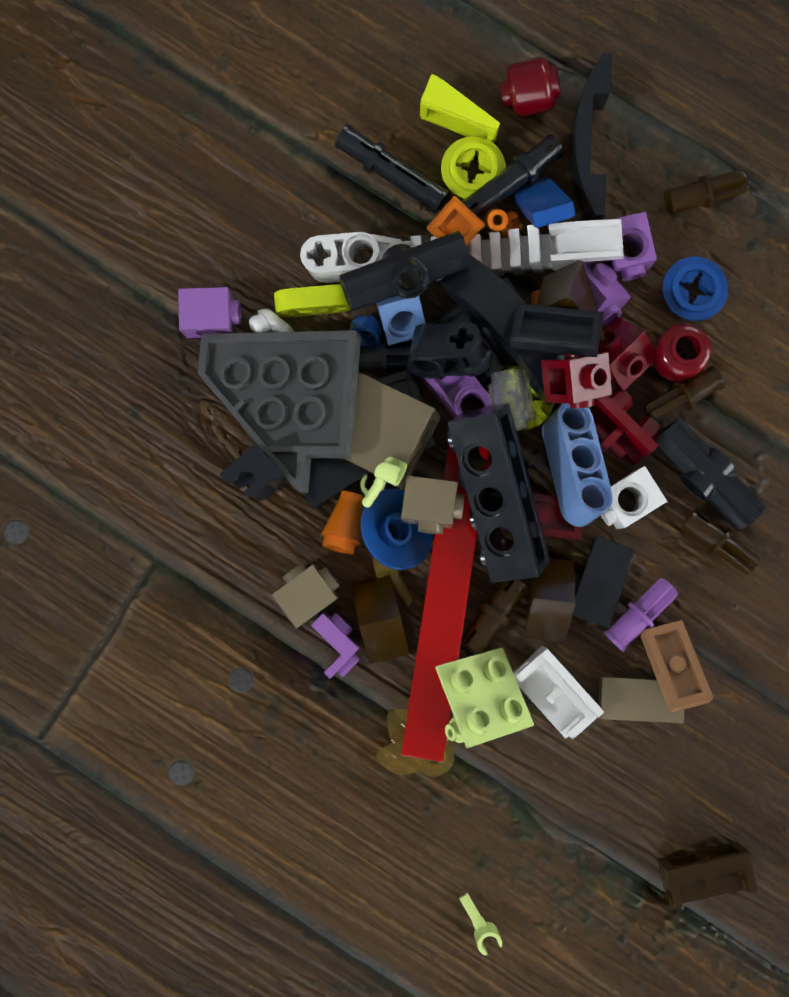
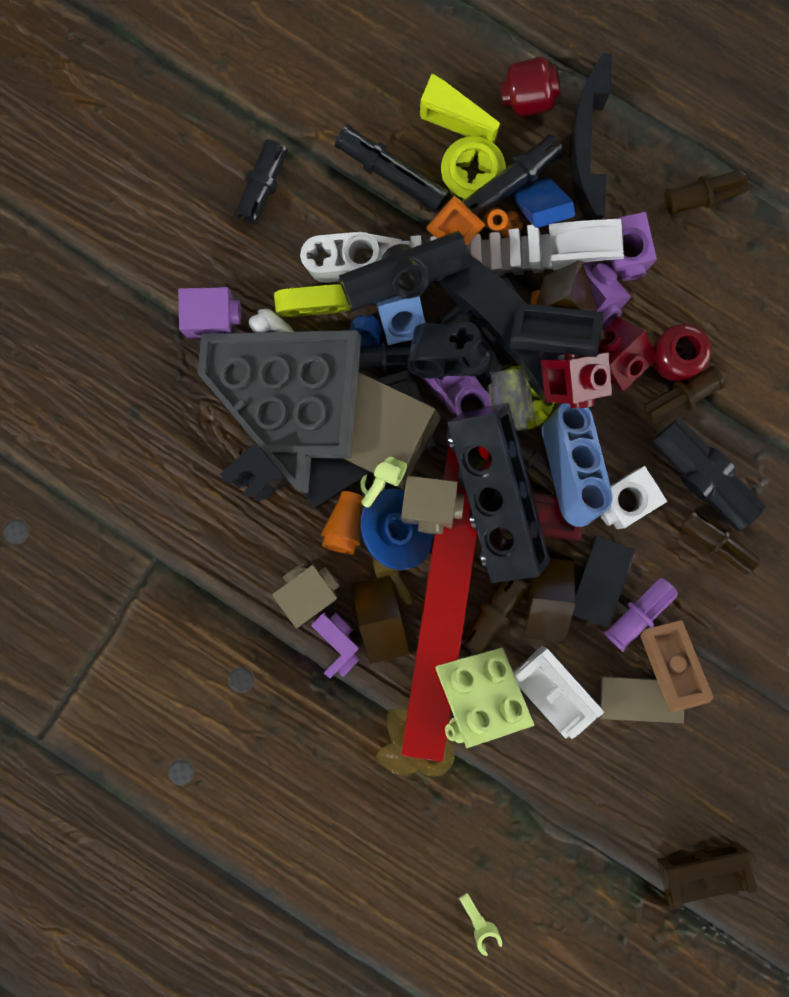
dark red hips [589,389,662,466] -> none
blue gear [661,257,728,322] -> none
none -> black pin [234,139,289,225]

